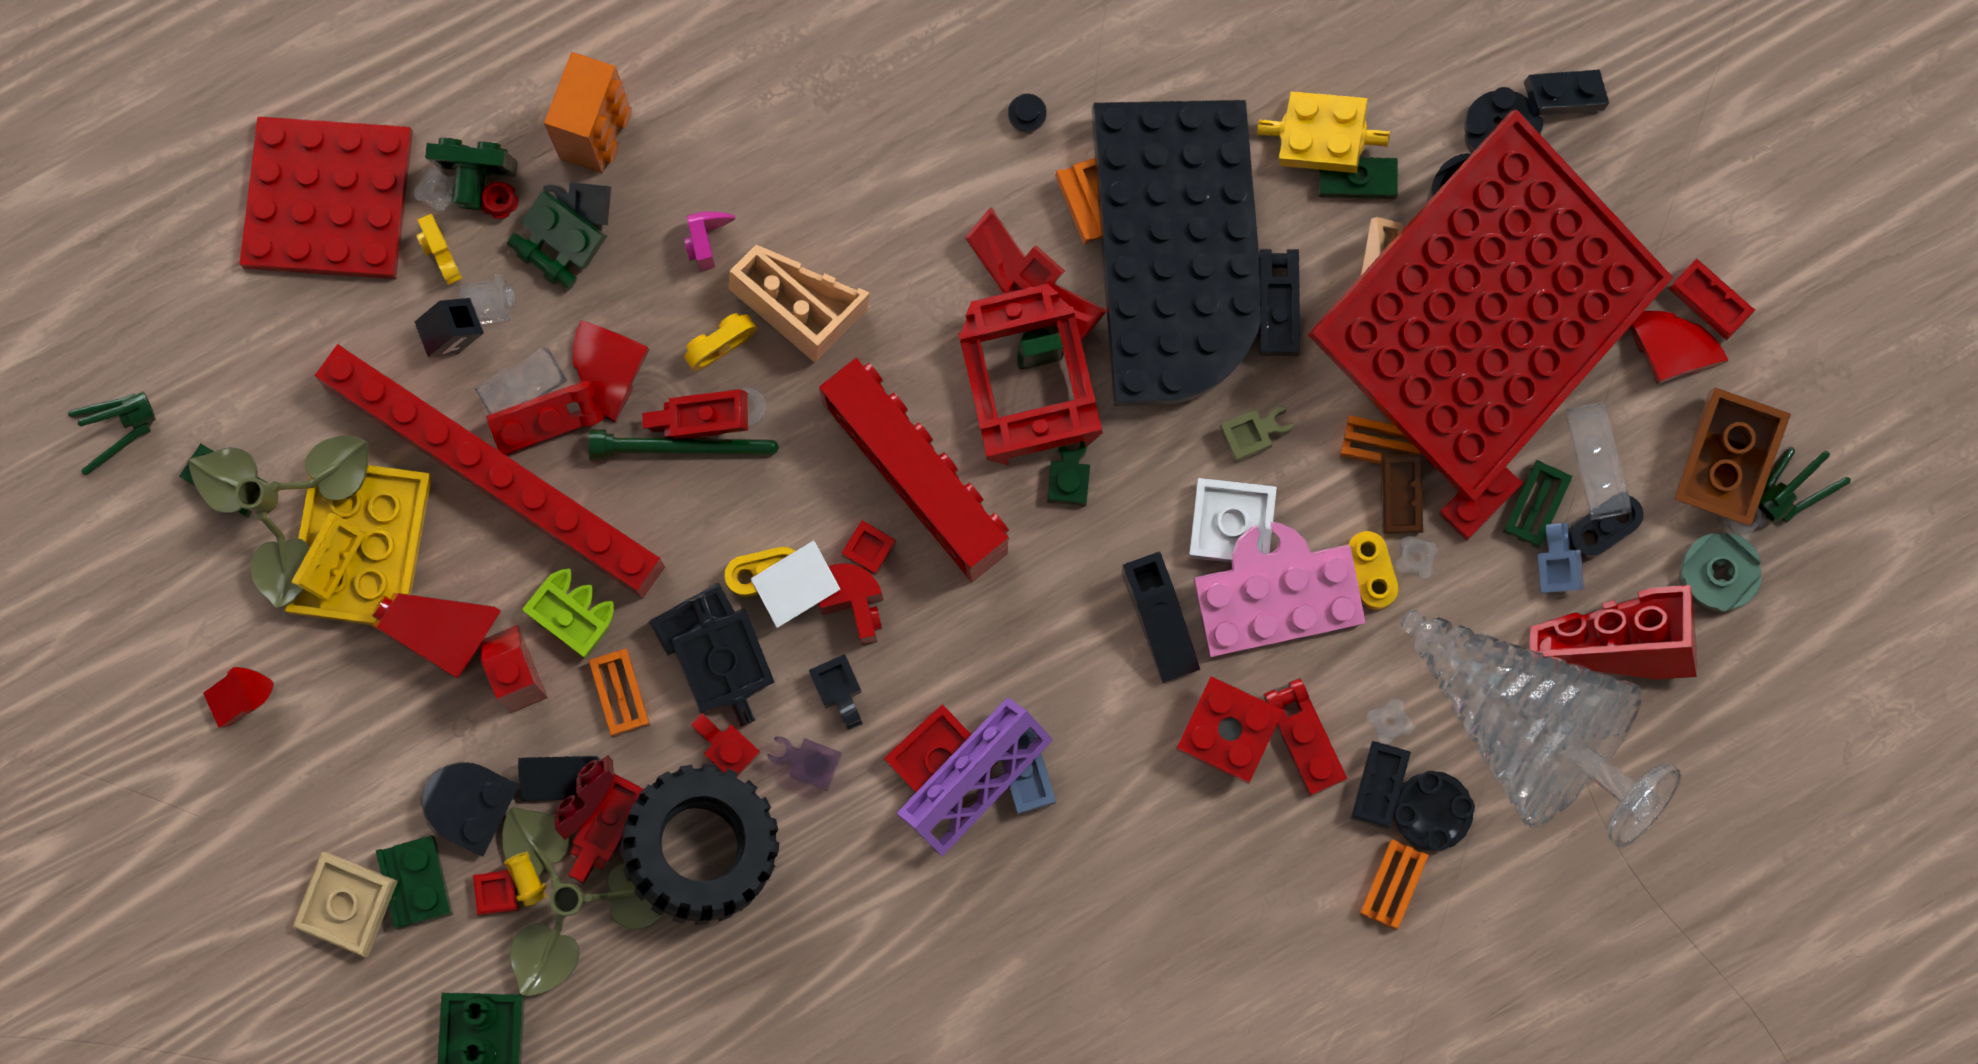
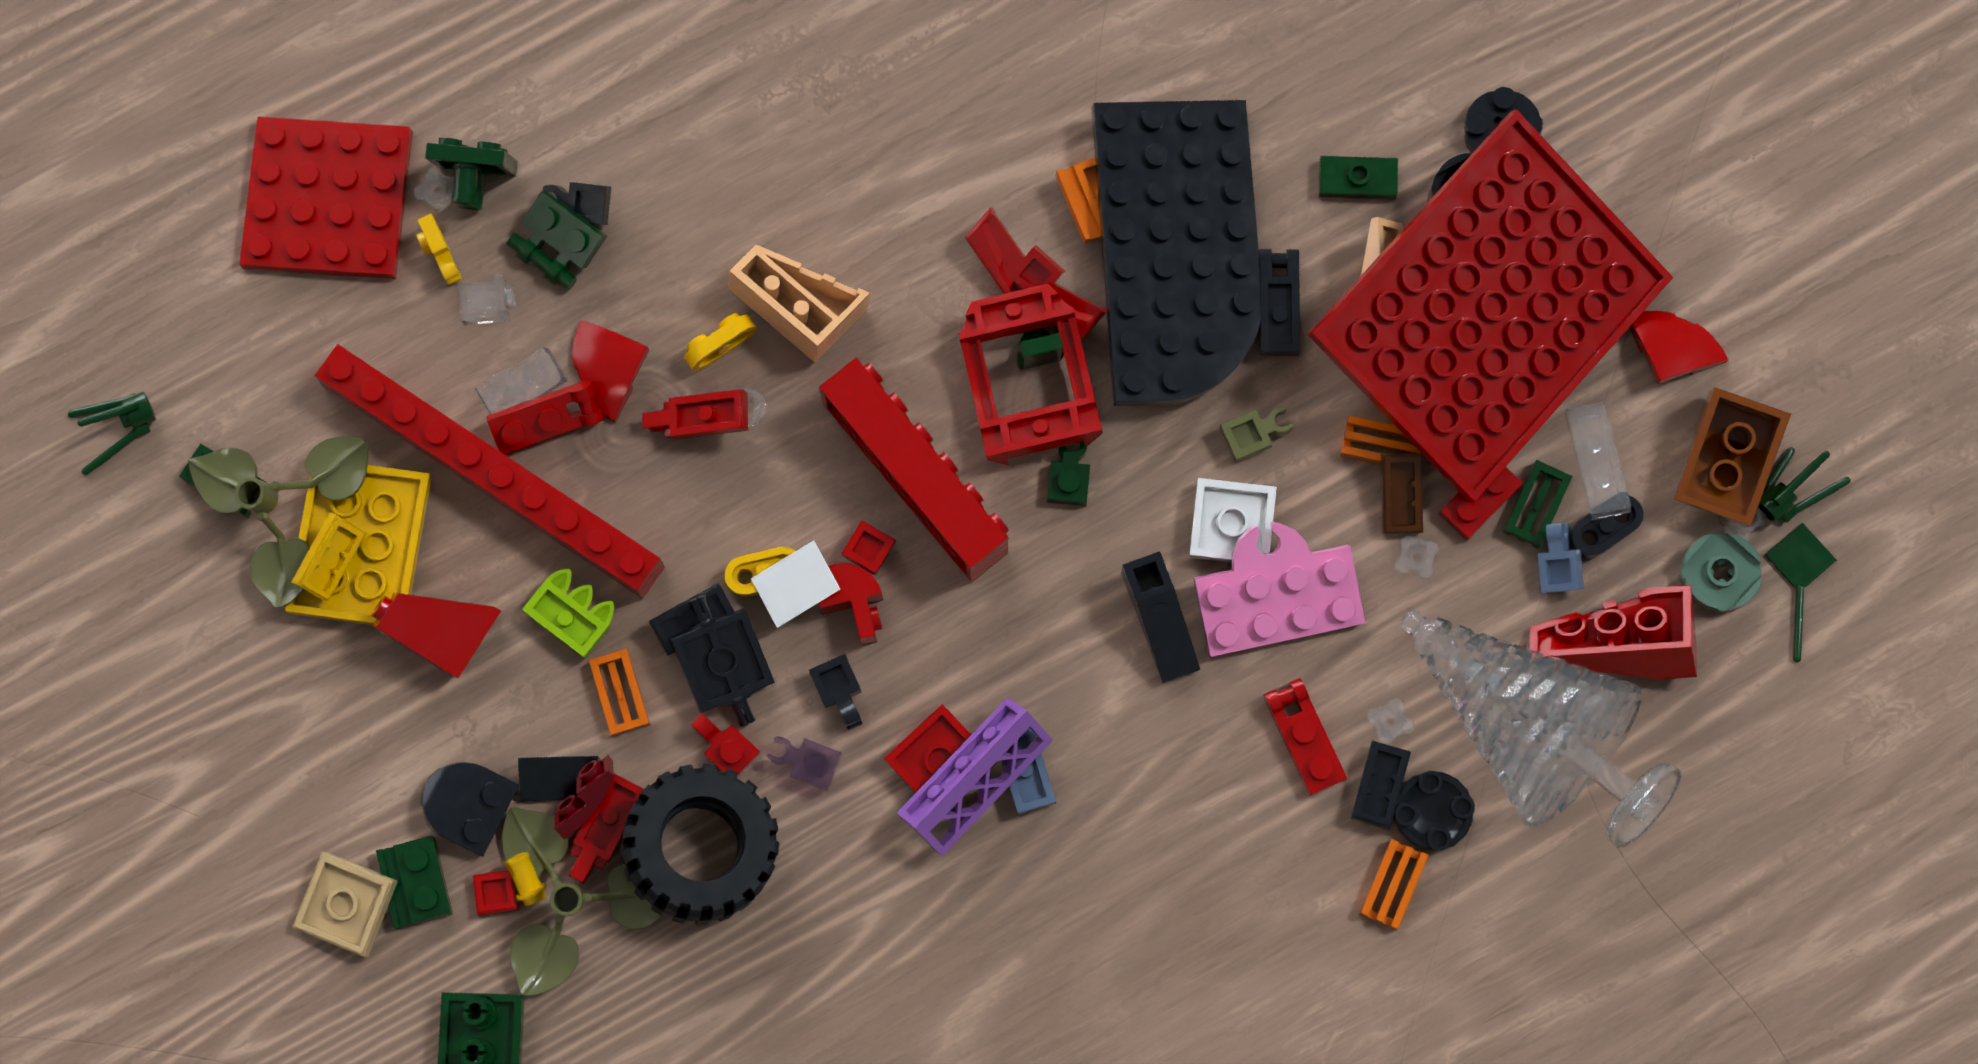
red tile [203,667,274,728] -> none
black brick [414,298,484,357] -> none
red plate [481,182,519,219] -> none
red slope [481,625,548,713] -> none
orange brick [544,51,632,174] -> none
dark green piece [589,429,779,461] -> none
dark pink plate [684,211,736,271] -> none
black plate [1008,94,1047,132] -> none
red piece [1176,676,1284,784] -> none
yellow plate [1257,91,1390,173] -> none
yellow plate [1348,531,1399,610] -> none
black plate [1524,70,1609,116] -> none
red plate [1669,258,1755,341] -> none
none -> dark green piece [1765,523,1837,662]

